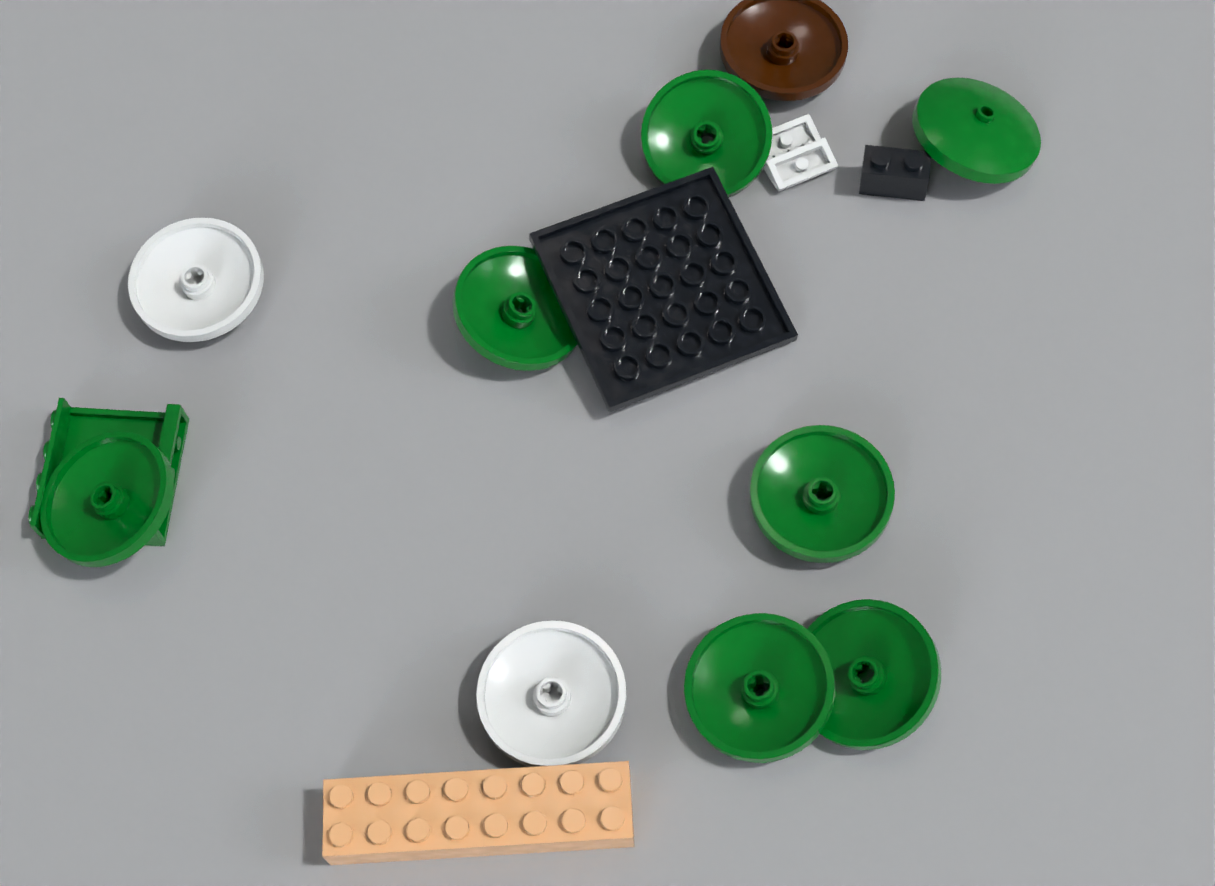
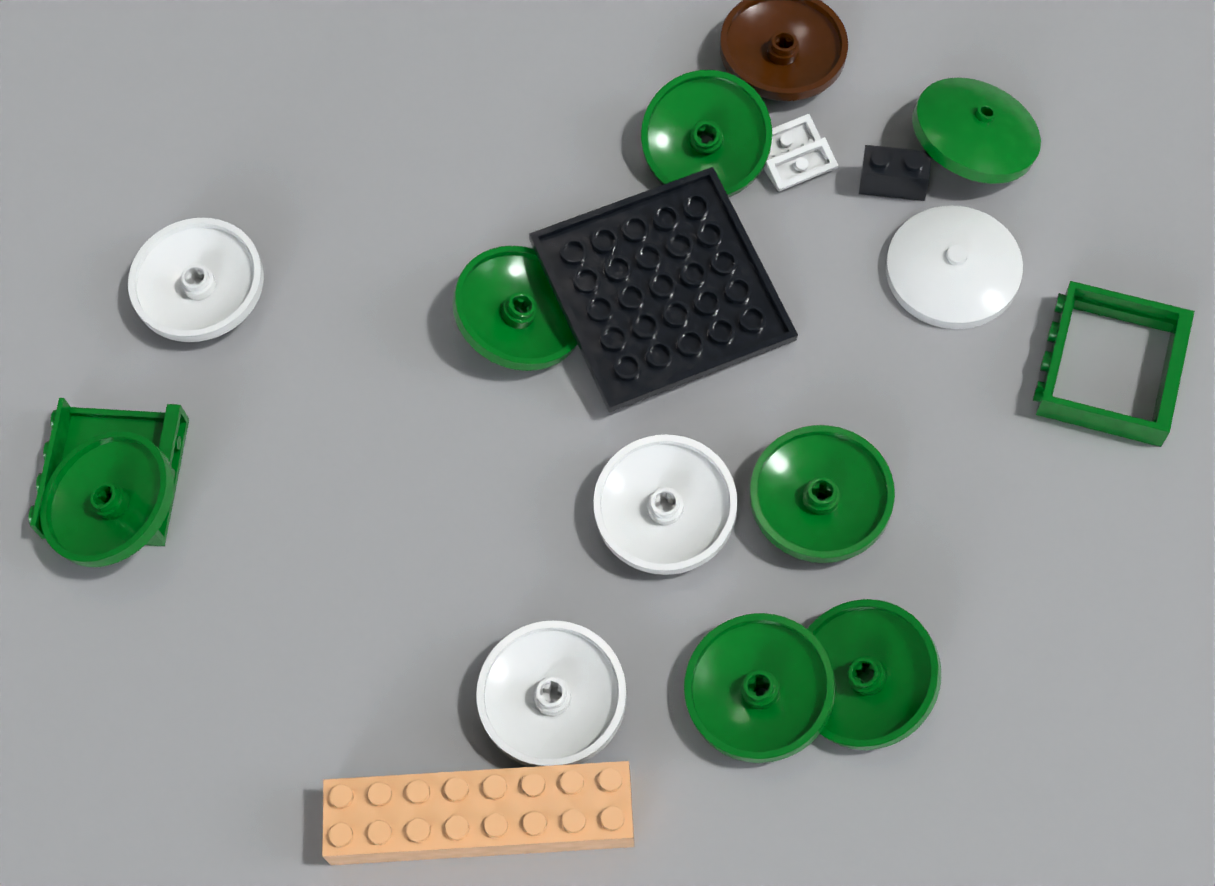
none -> white dish [593,434,737,575]
none -> white dish [886,205,1023,329]
none -> green window [1033,281,1195,447]

